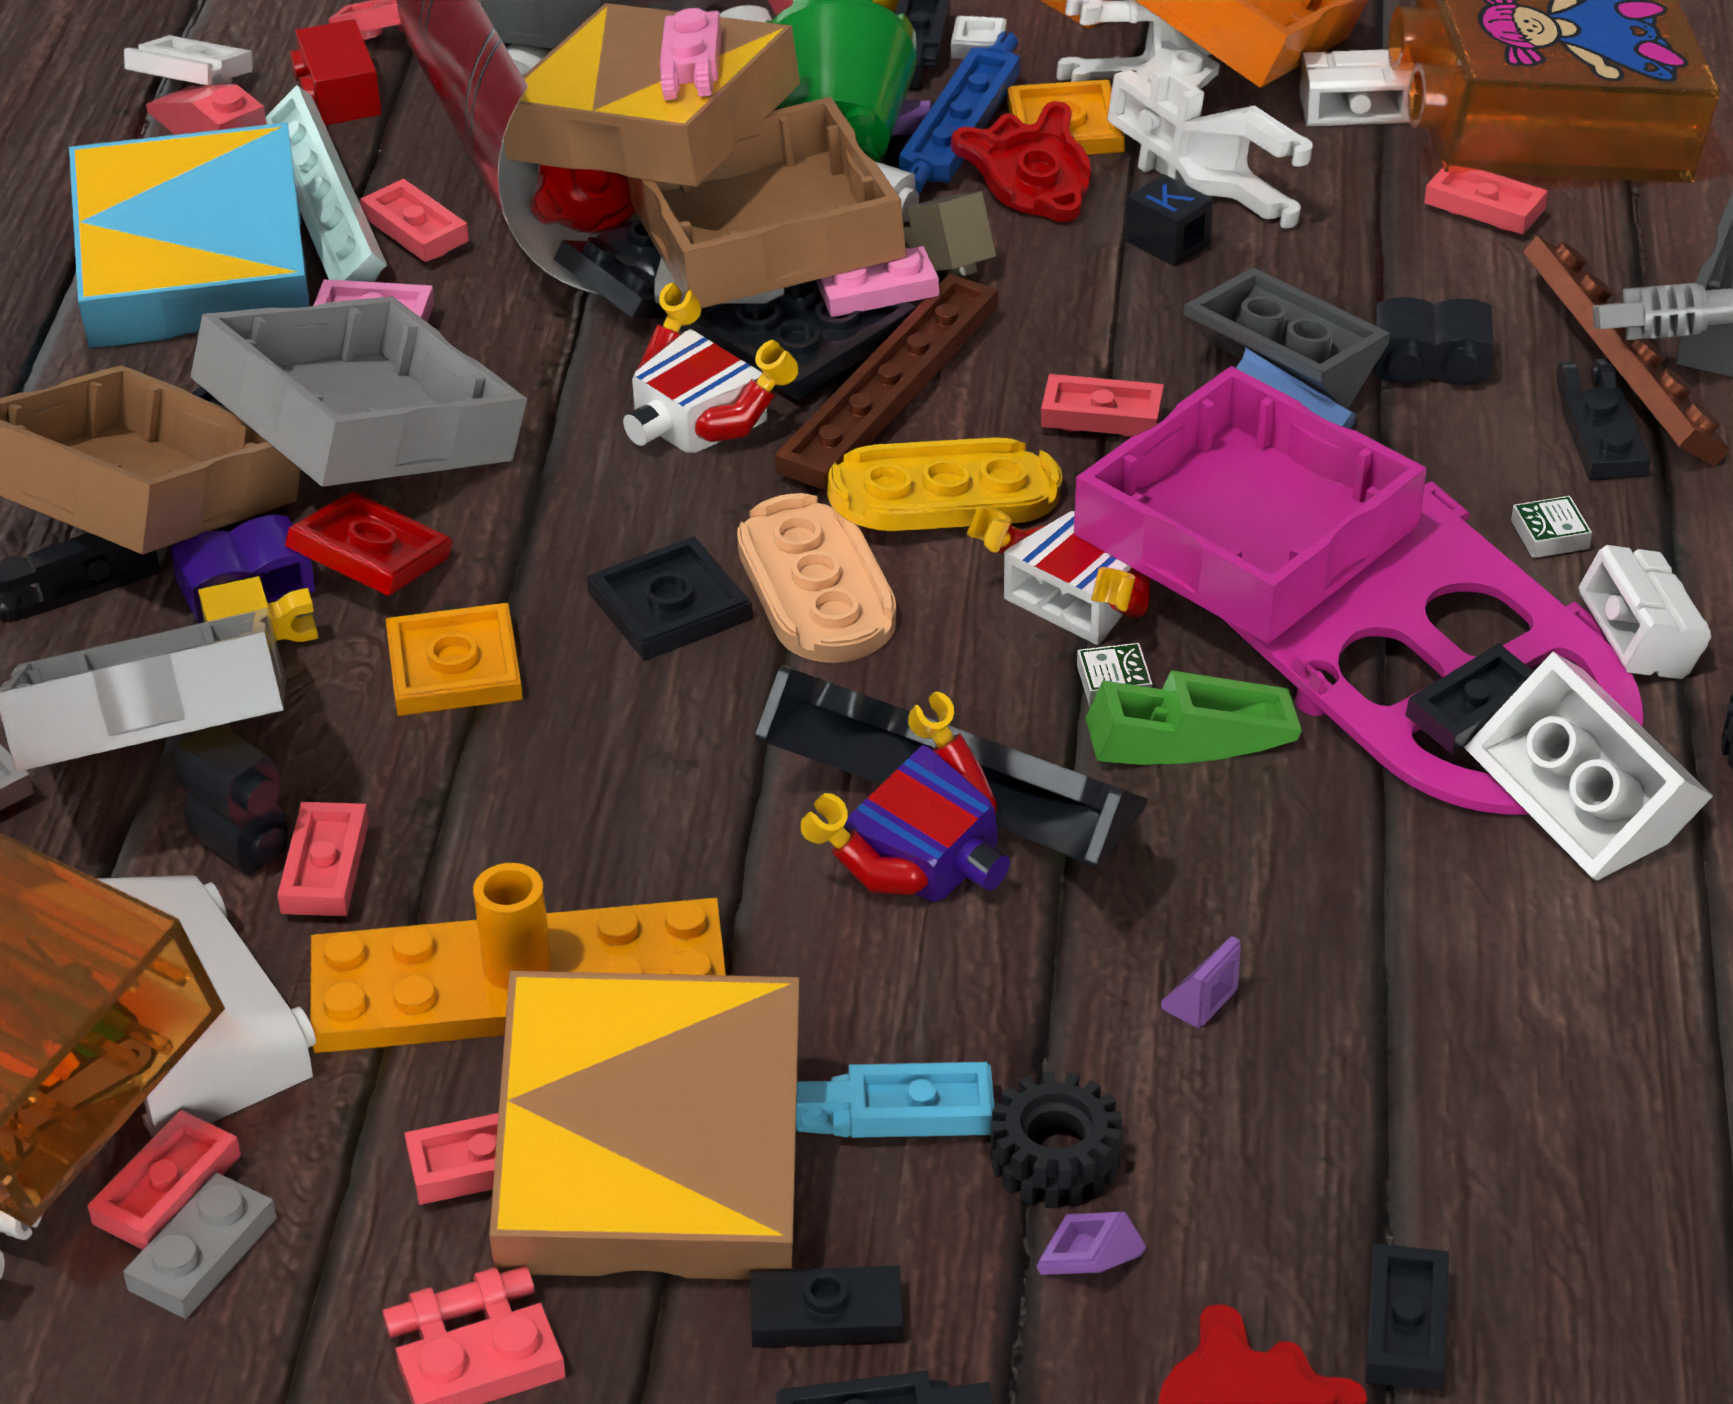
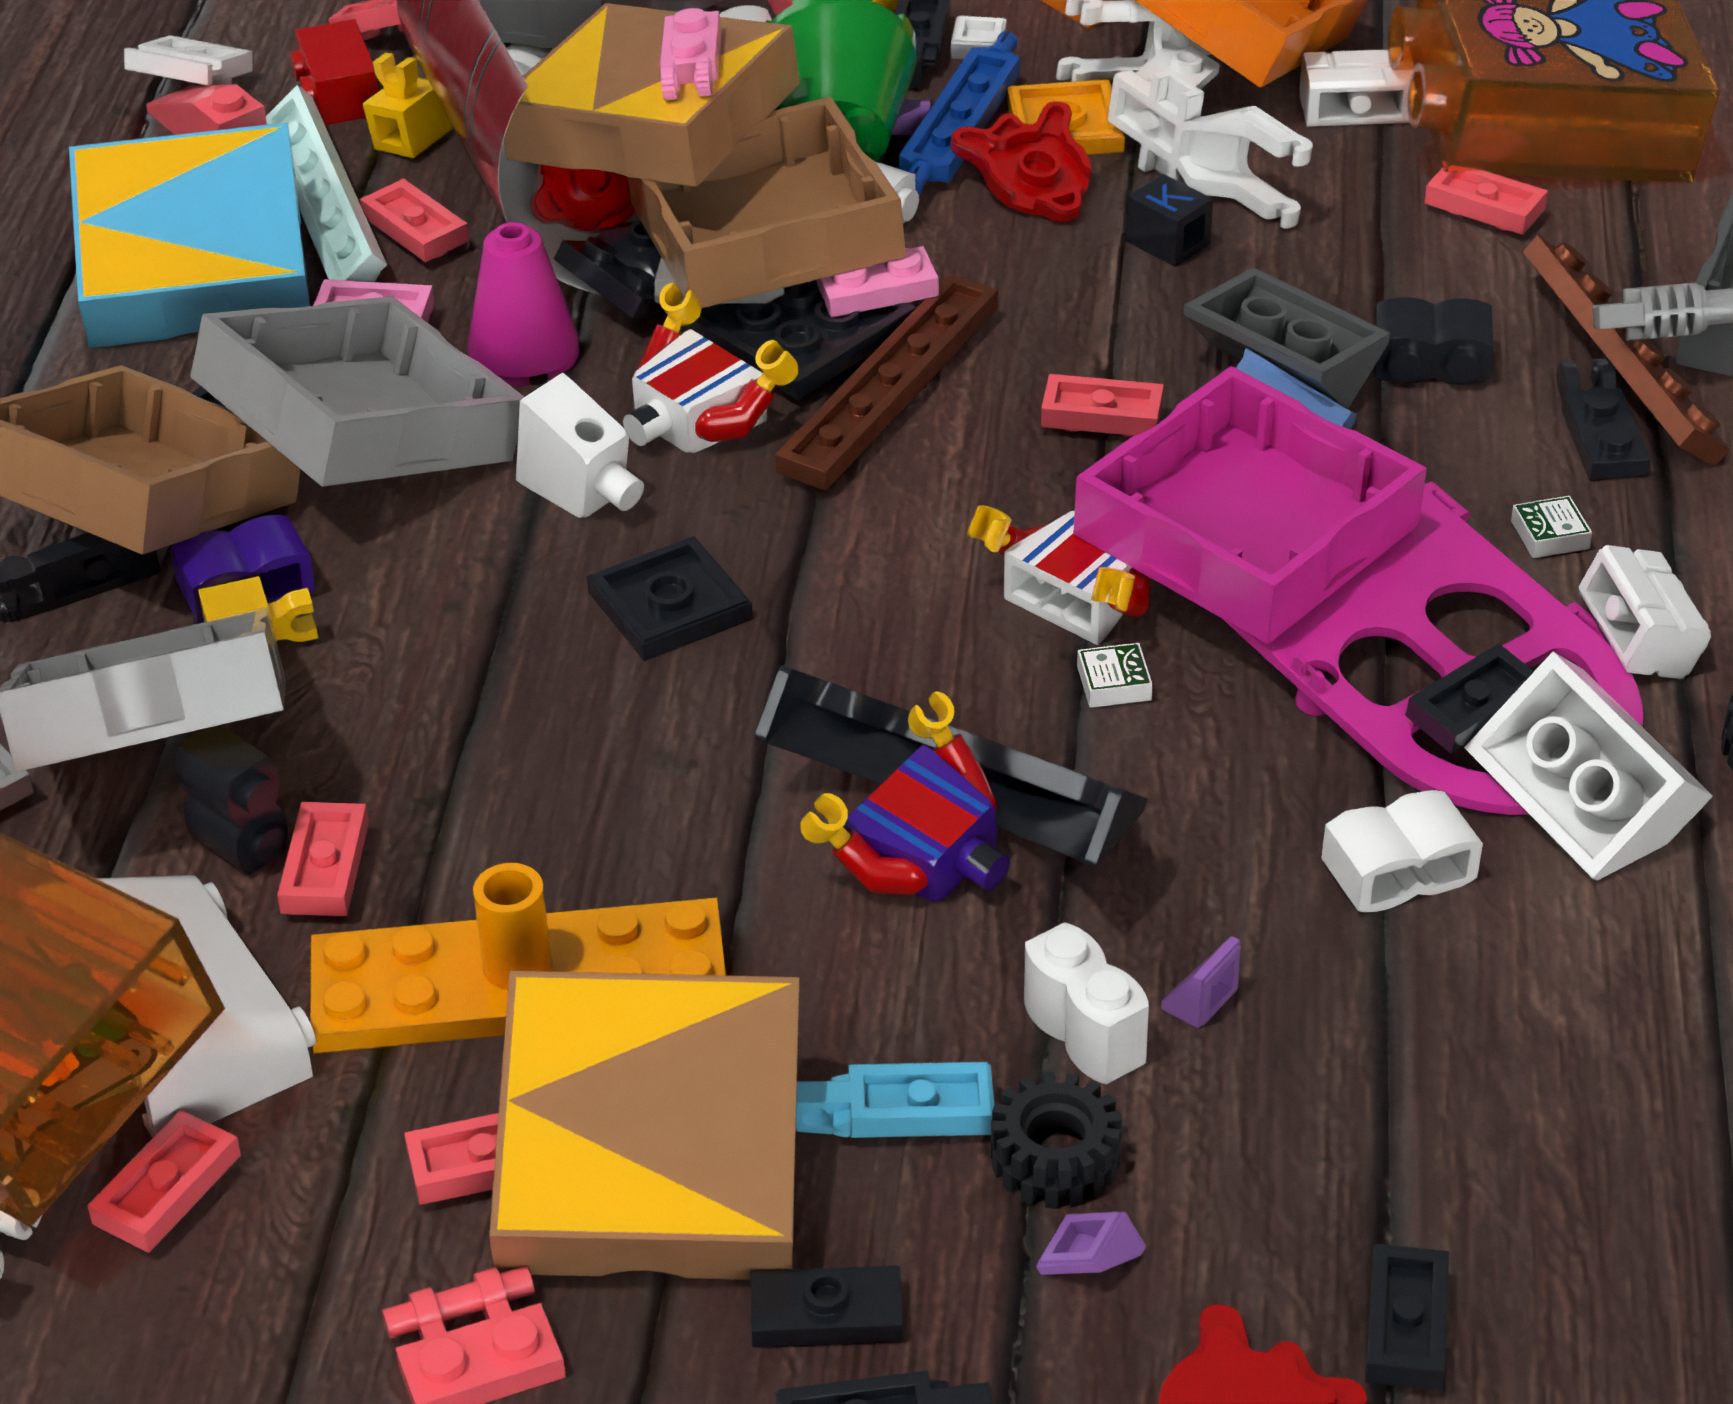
light grey plate [123,1172,277,1319] -> none
red tile [285,491,453,596] -> none
light orange tile [386,603,523,716] -> none
light nougat tile [737,493,896,663] -> none
yellow tile [827,437,1062,531] -> none
dark tan brick [903,191,996,278] -> none
bright green slope [1086,670,1302,765] -> none
none -> yellow brick [363,53,453,158]
none -> dark pink cone [467,222,580,387]
none -> white torso [516,373,644,518]
none -> white brick [1024,922,1149,1085]
none -> white brick [1321,790,1483,912]

